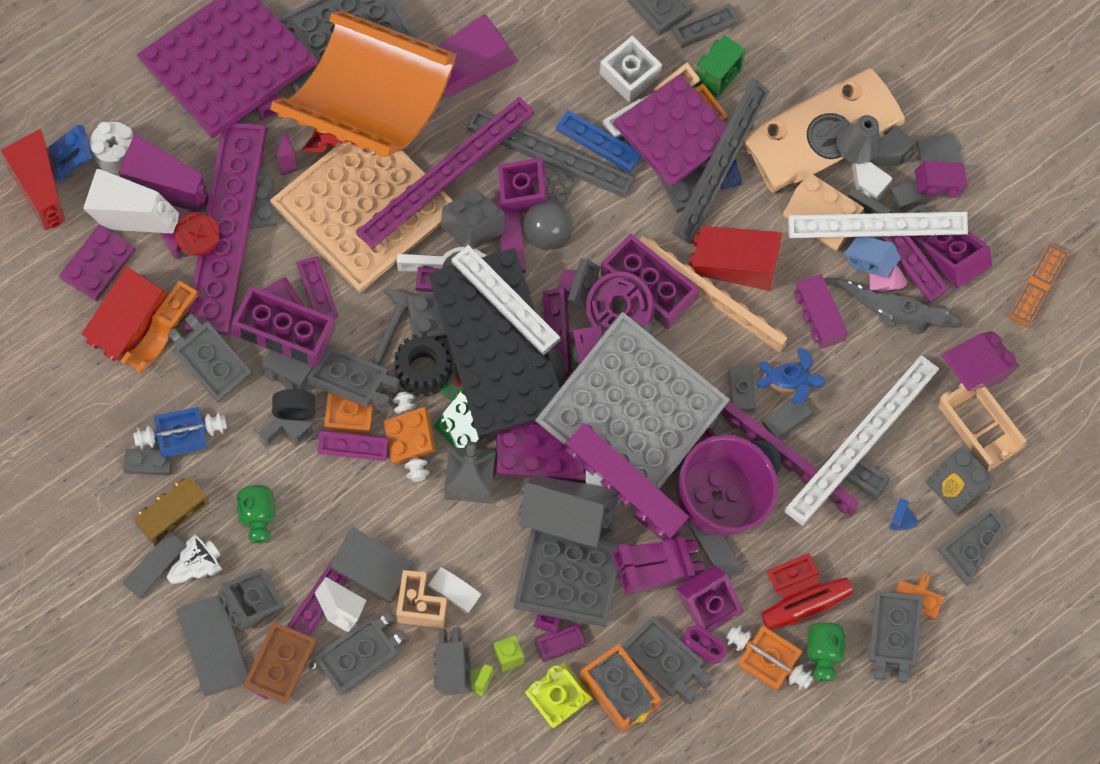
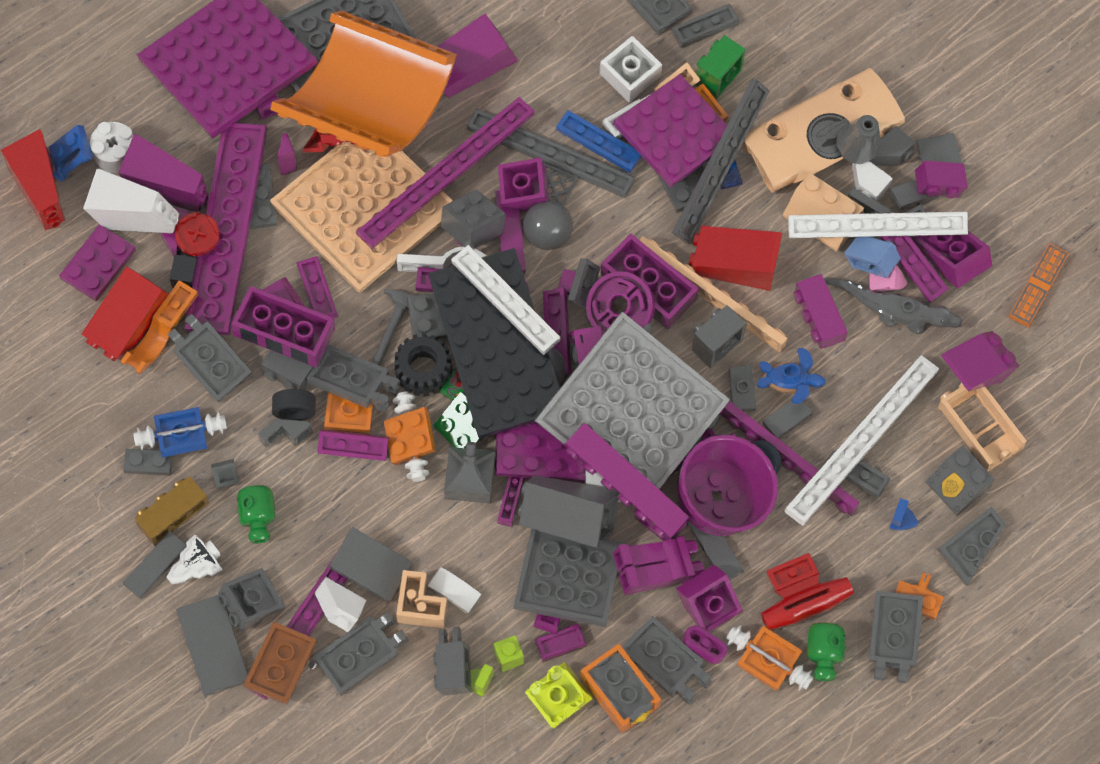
none -> black brick [170,254,197,288]
none -> dark grey plate [211,459,239,488]
none -> magenta piece [497,477,524,527]
none -> dark grey brick [692,305,746,369]

